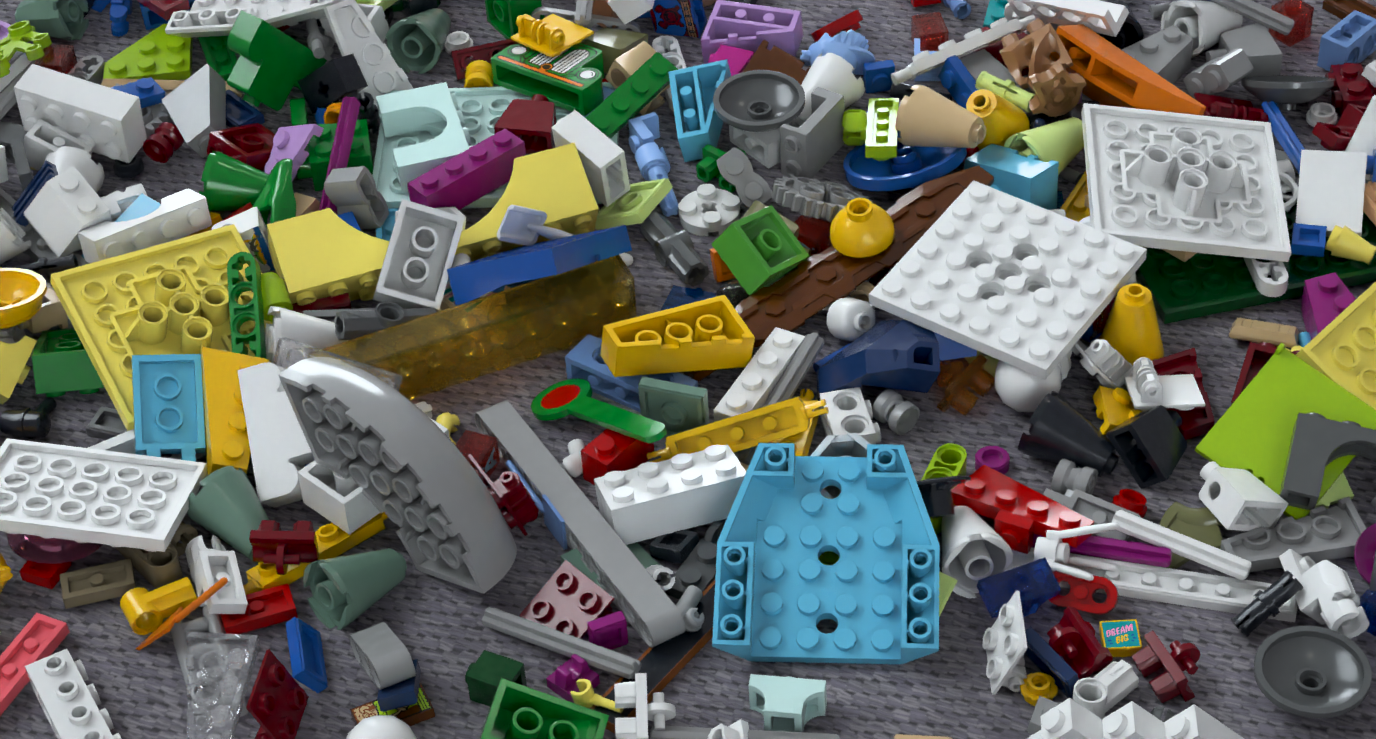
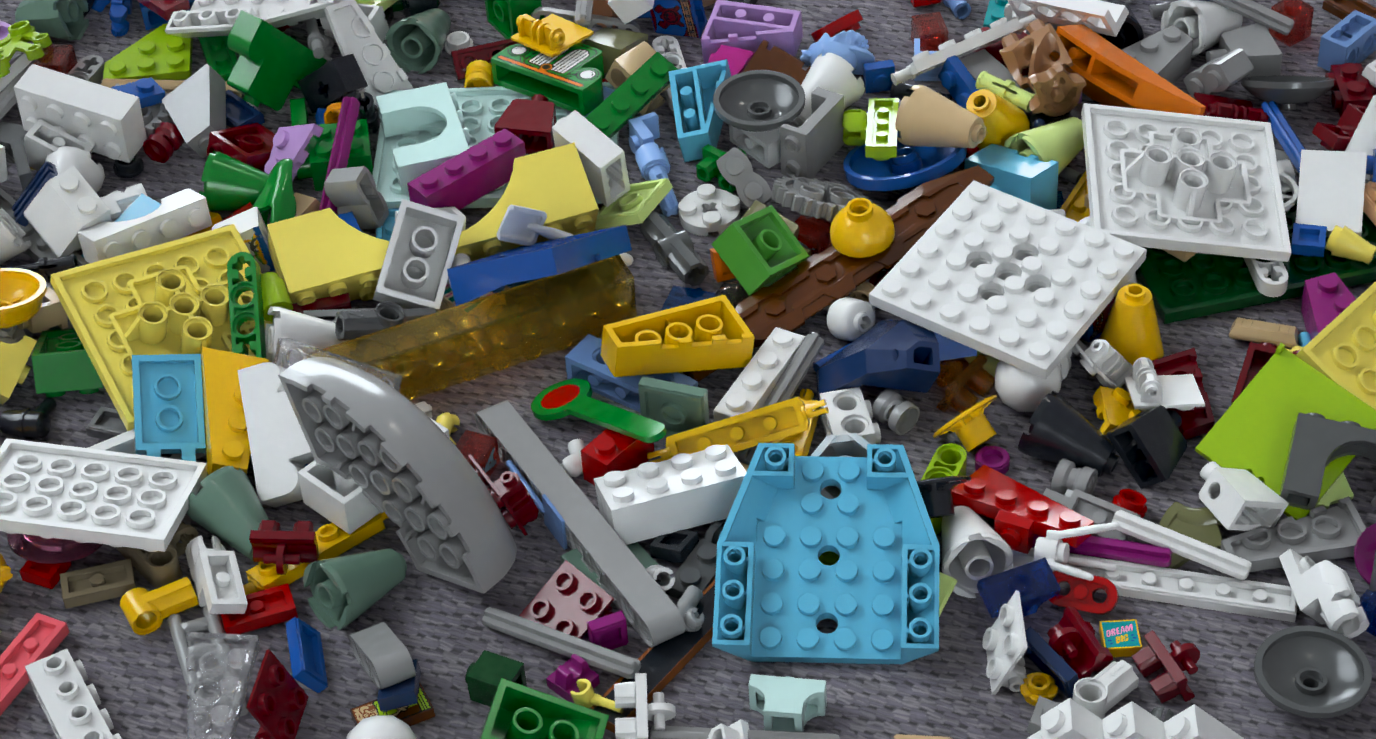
orange piece [136,577,228,651] -> none
black pin [1231,570,1303,637] -> none
white plate [1306,102,1338,127] -> none
none -> yellow wheel [933,395,997,452]

